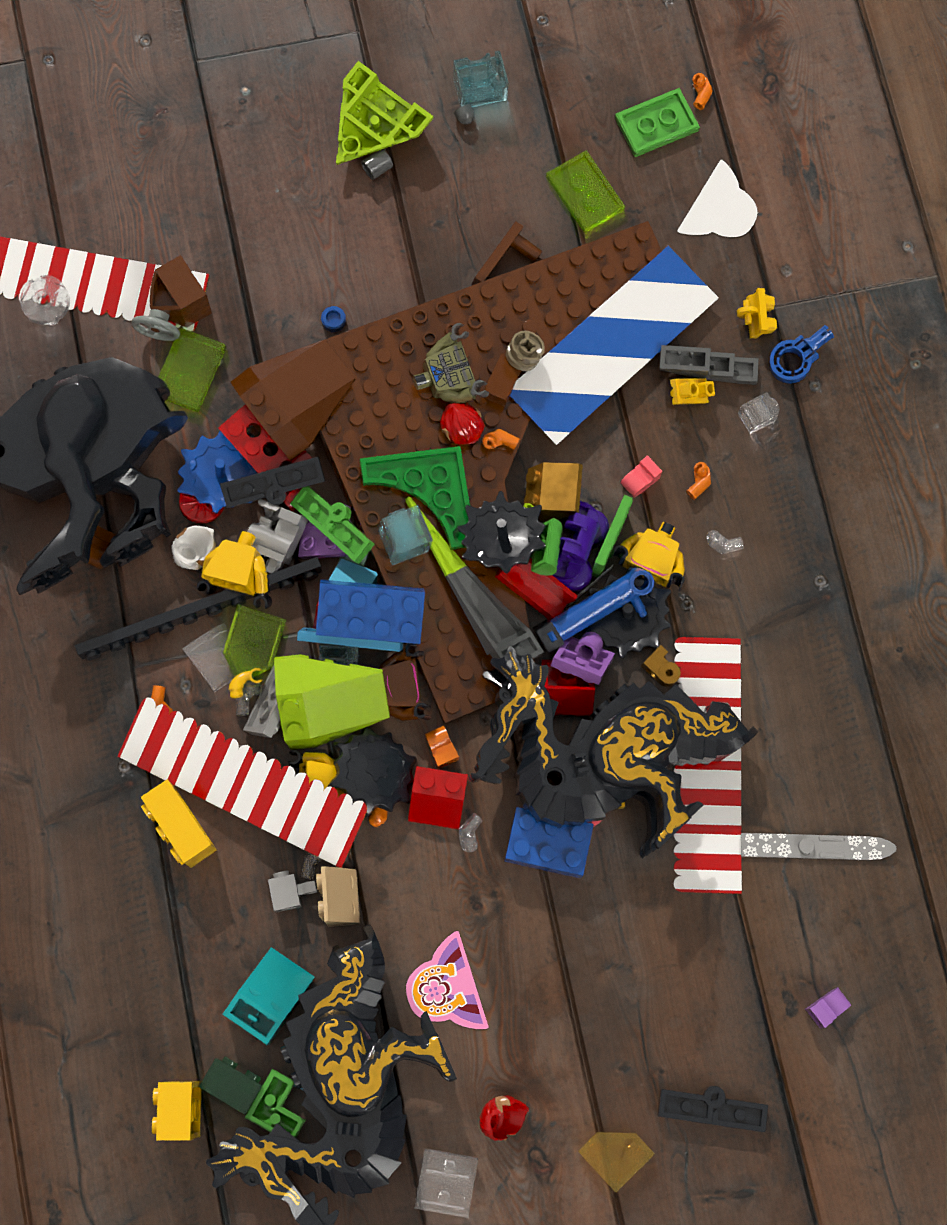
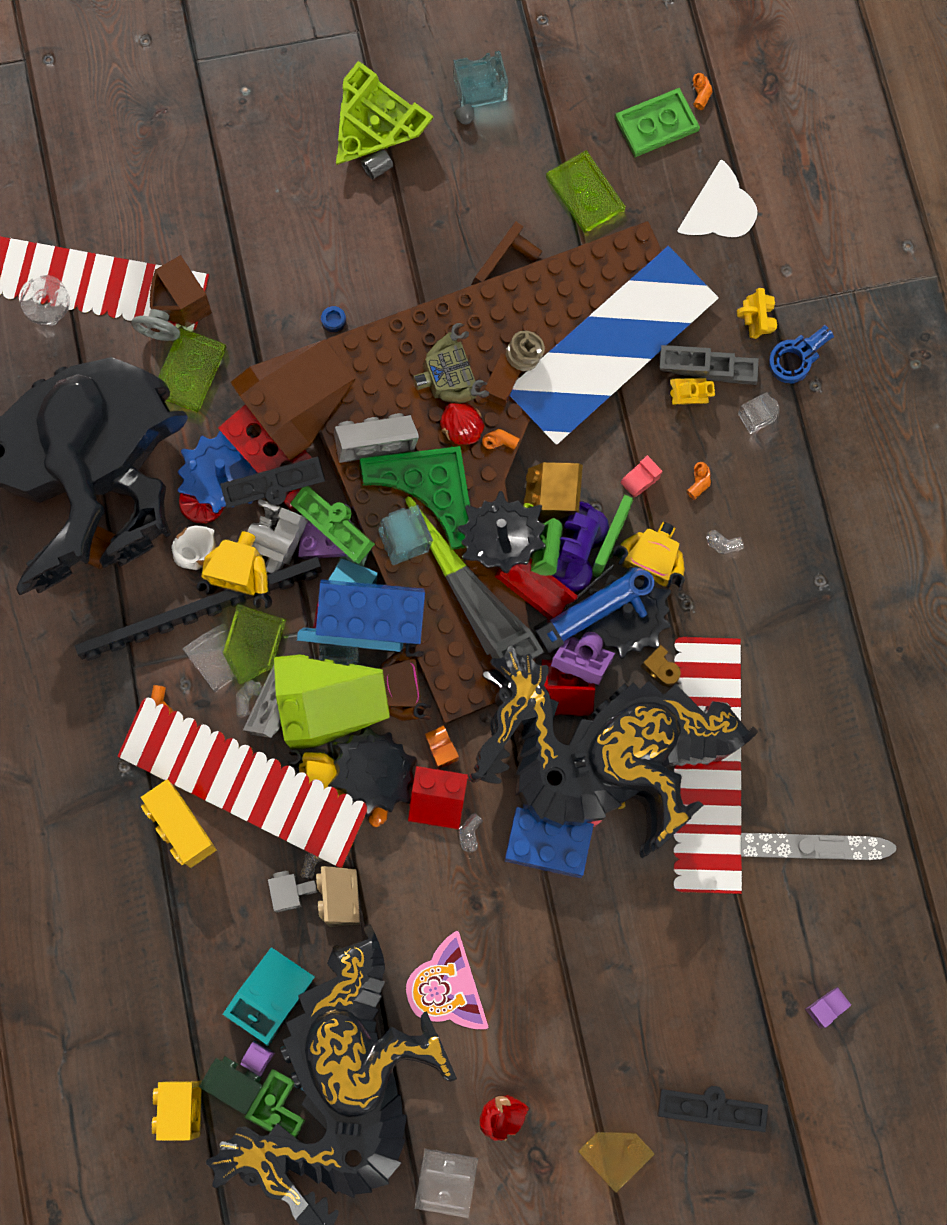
yellow arm [228,668,263,698] -> none
none -> medium lavender leg [241,1041,275,1077]
none -> light grey slope [334,413,419,463]

